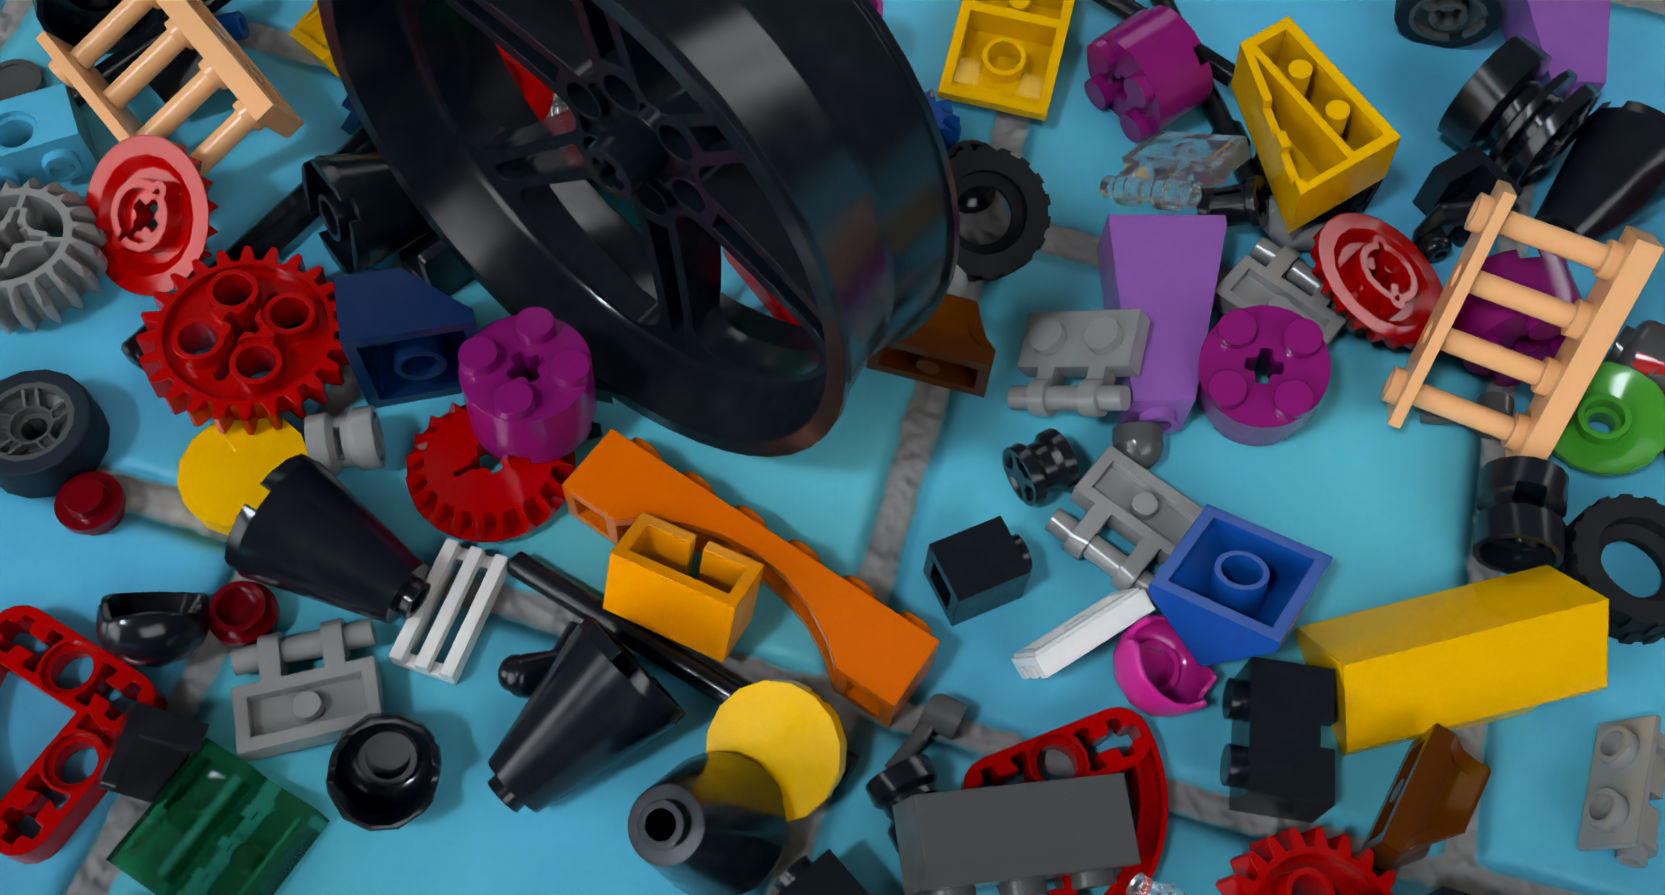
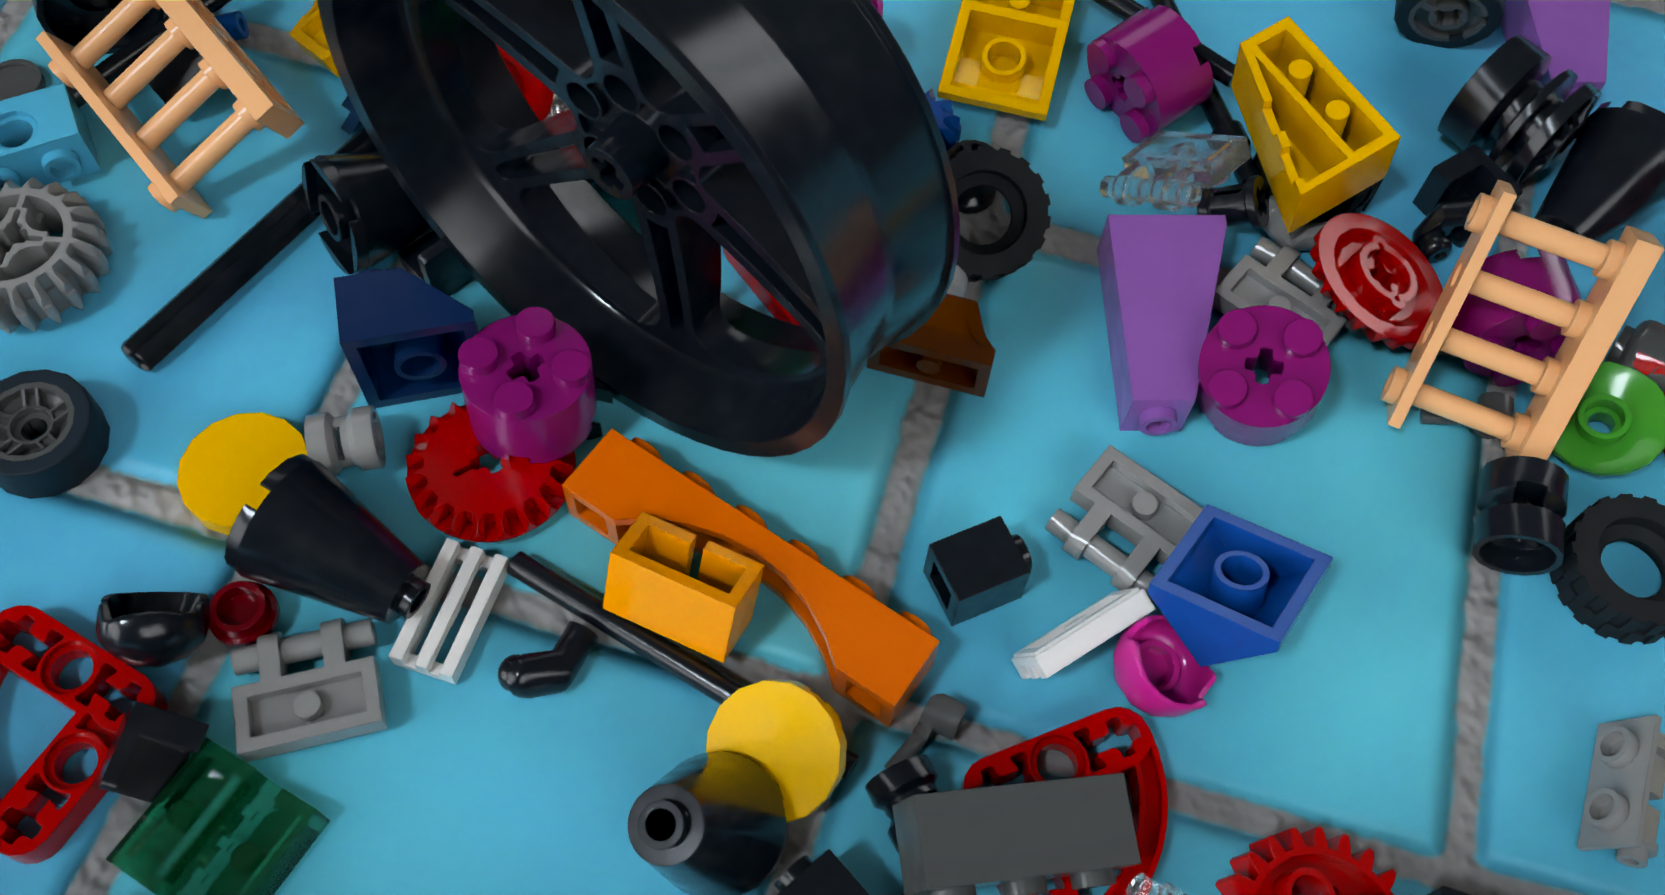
dark red plate [54,471,126,536] -> none
red gear [85,135,219,296] -> none
red gear [136,246,350,435] -> none
black hair [326,711,442,831] -> none
black cone [487,615,686,813] -> none
black wheel [1002,428,1080,506] -> none
light grey plate [1007,309,1150,417] -> none
dark grey hinge [1112,421,1164,470] -> none
black brick [1220,657,1335,823] -> none
yellow slope [1293,565,1609,756] -> none
reddish brown slope [1360,723,1491,872] -> none

